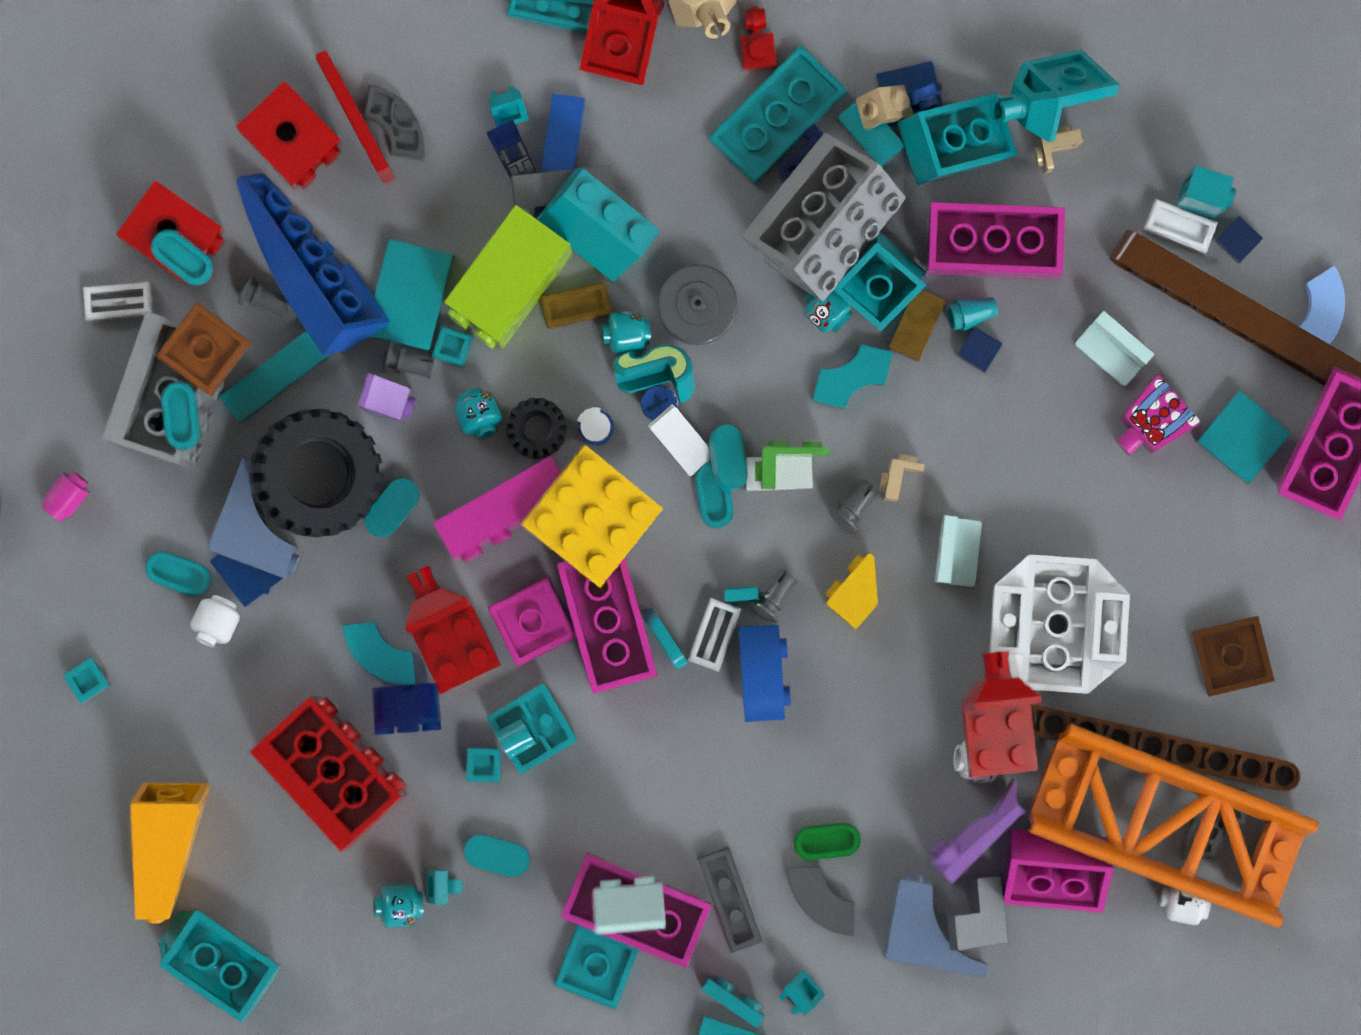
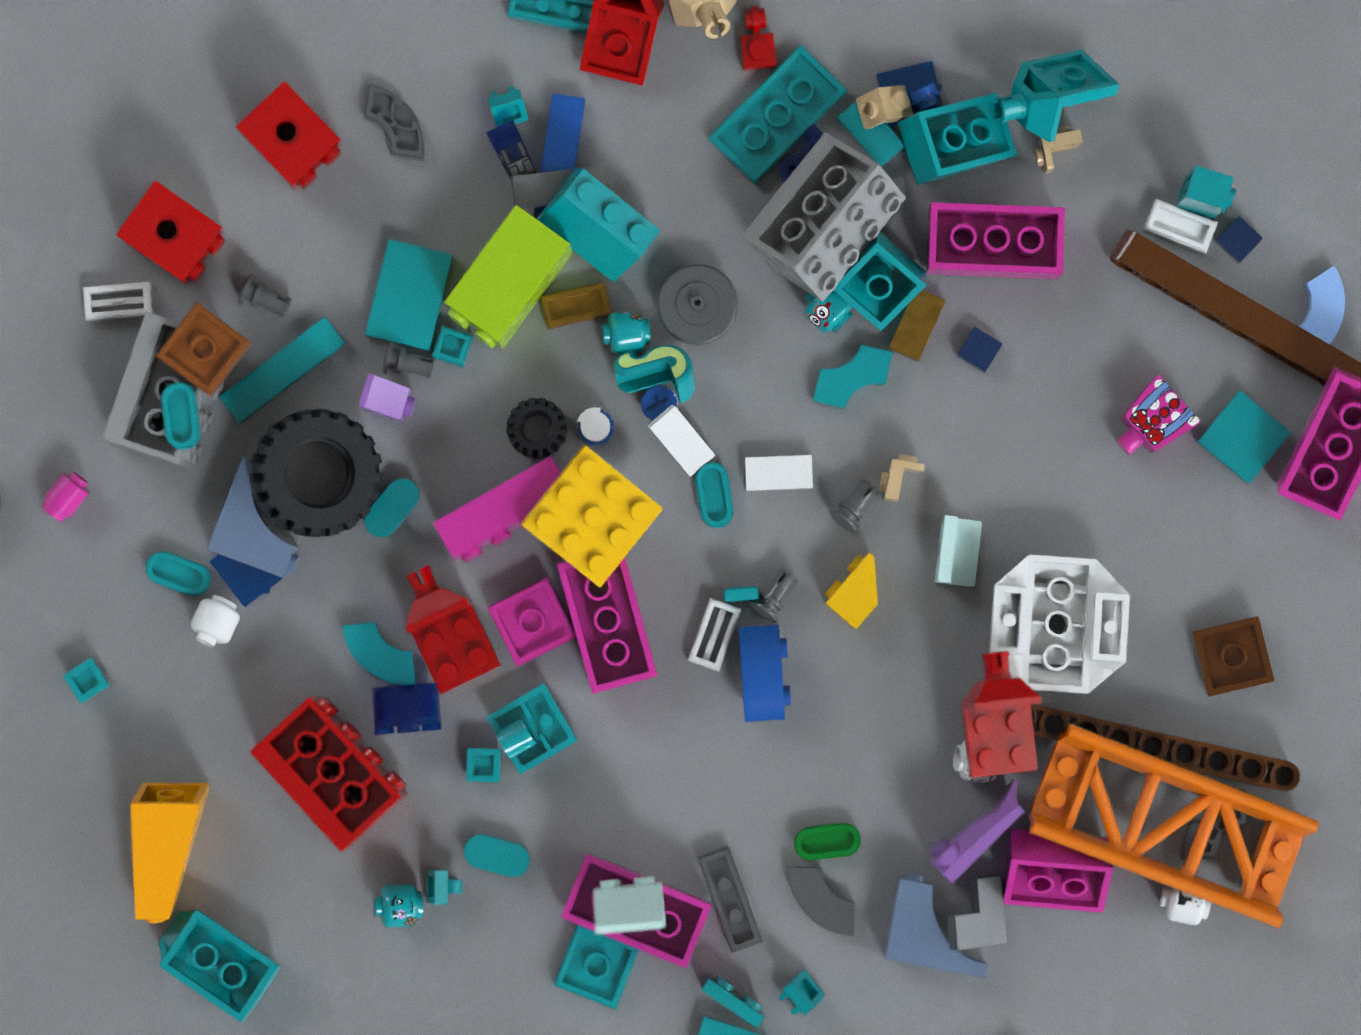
teal tile [151,230,213,285] -> none
blue wedge [236,173,390,355] -> none
red tile [315,50,395,184] -> none
teal head [454,388,502,440] -> none
teal tile [642,608,689,670] -> none
teal tile [709,424,748,492] -> none
bright green bracket [755,441,830,489] -> none
teal cone [946,297,998,332] -> none
light aqua panel [1075,311,1155,387] -> none

